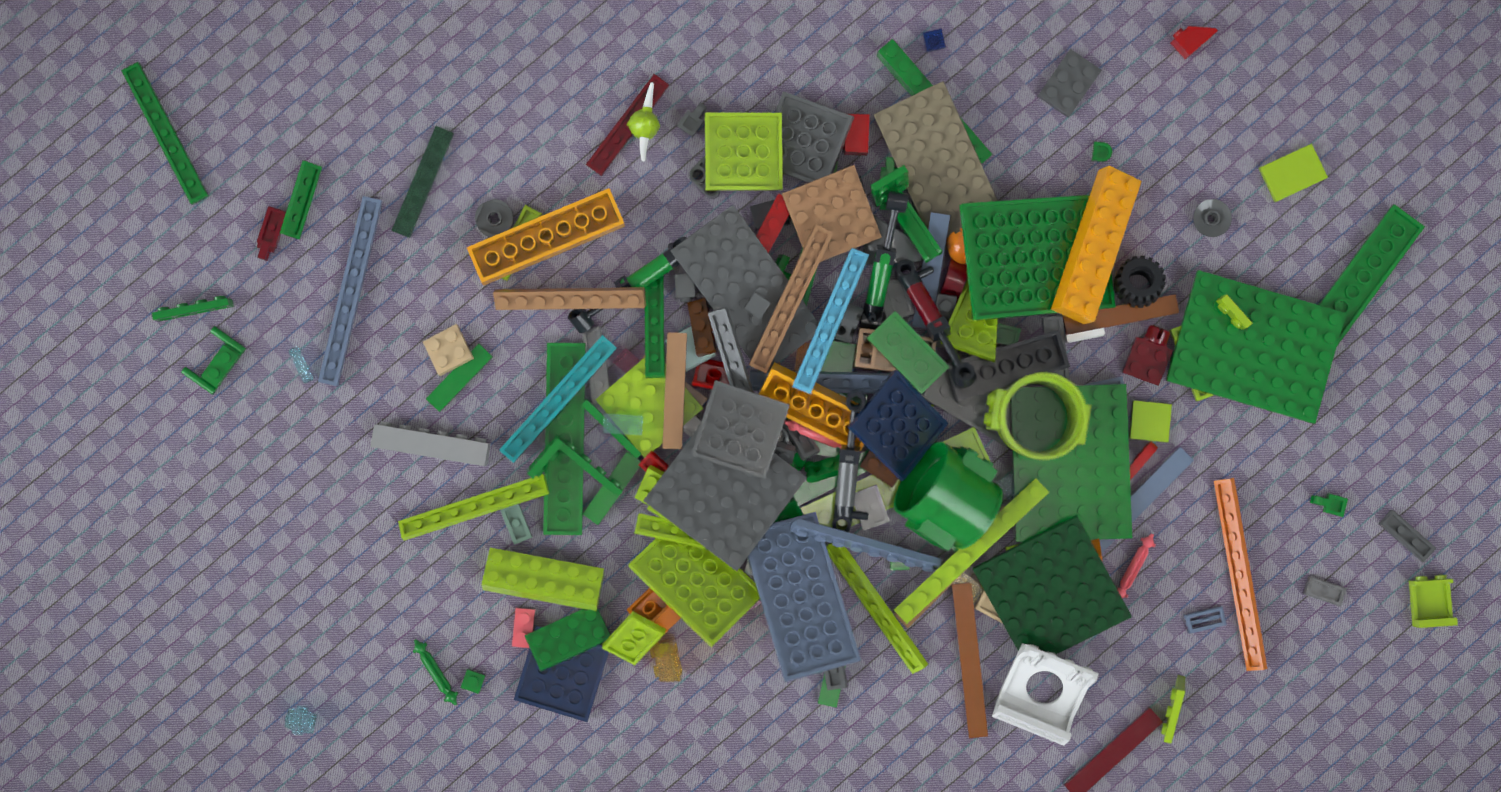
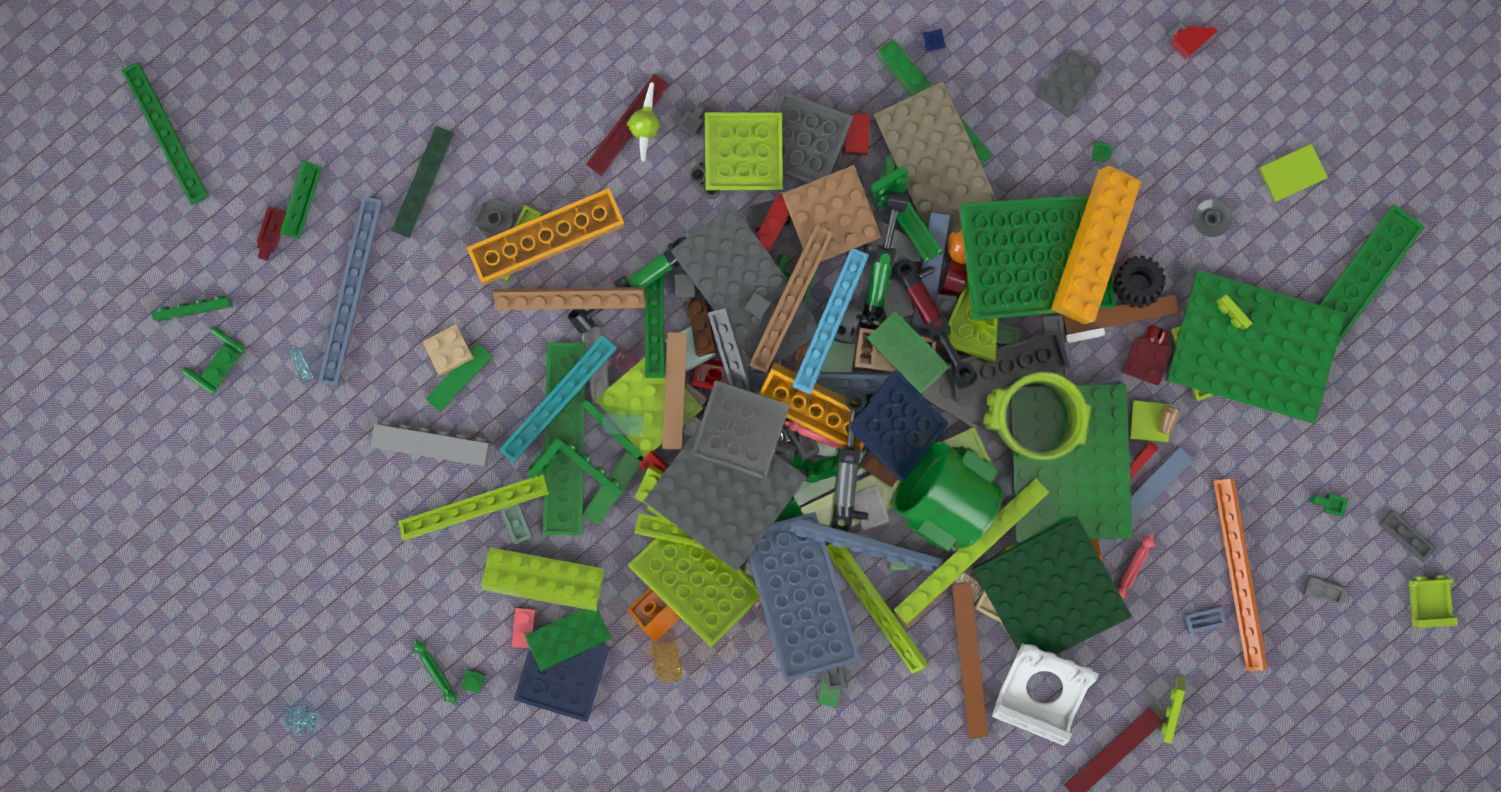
lime tile [602,612,666,665] -> none
none -> medium nougat cone [1159,405,1181,435]

